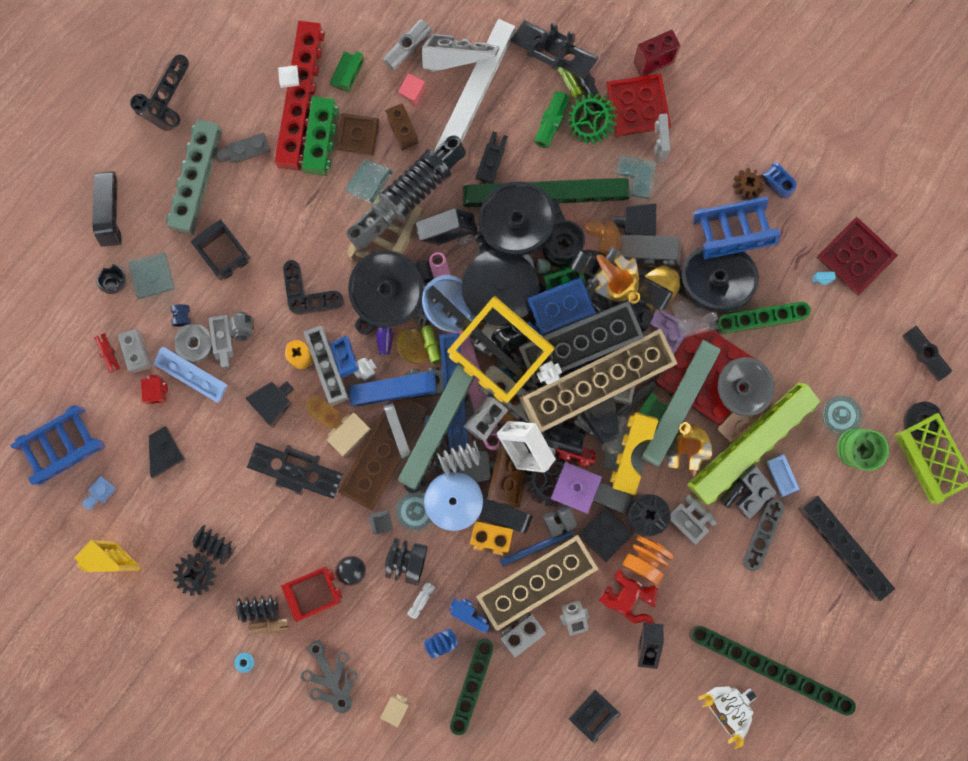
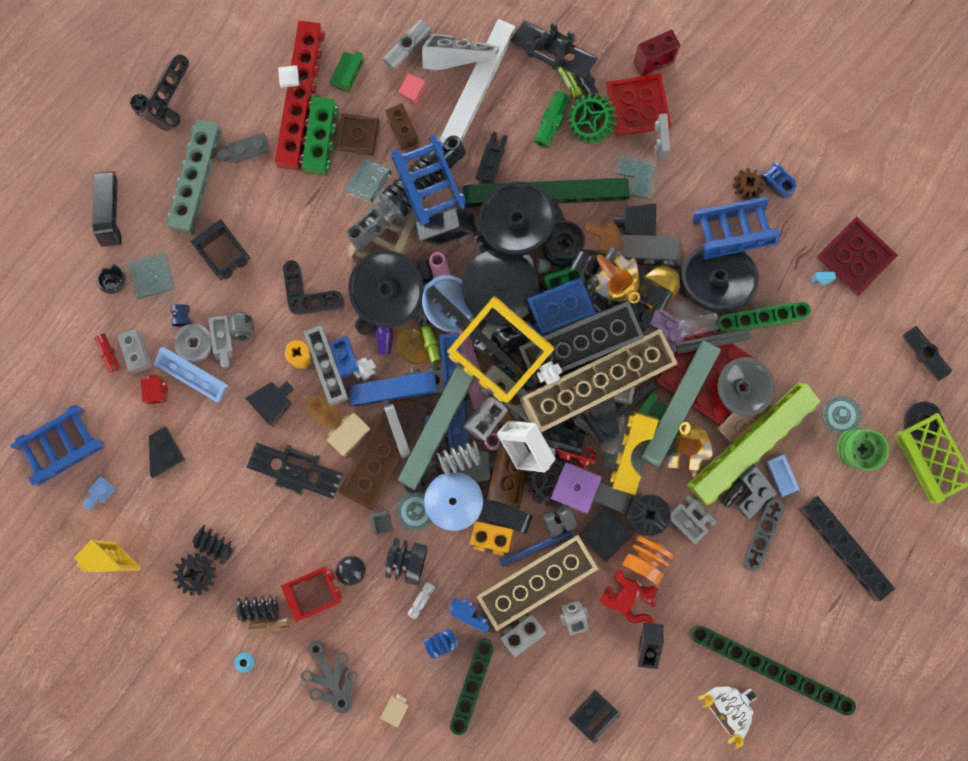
none -> blue fence [390,135,466,226]
none -> dark grey axle [676,329,751,354]

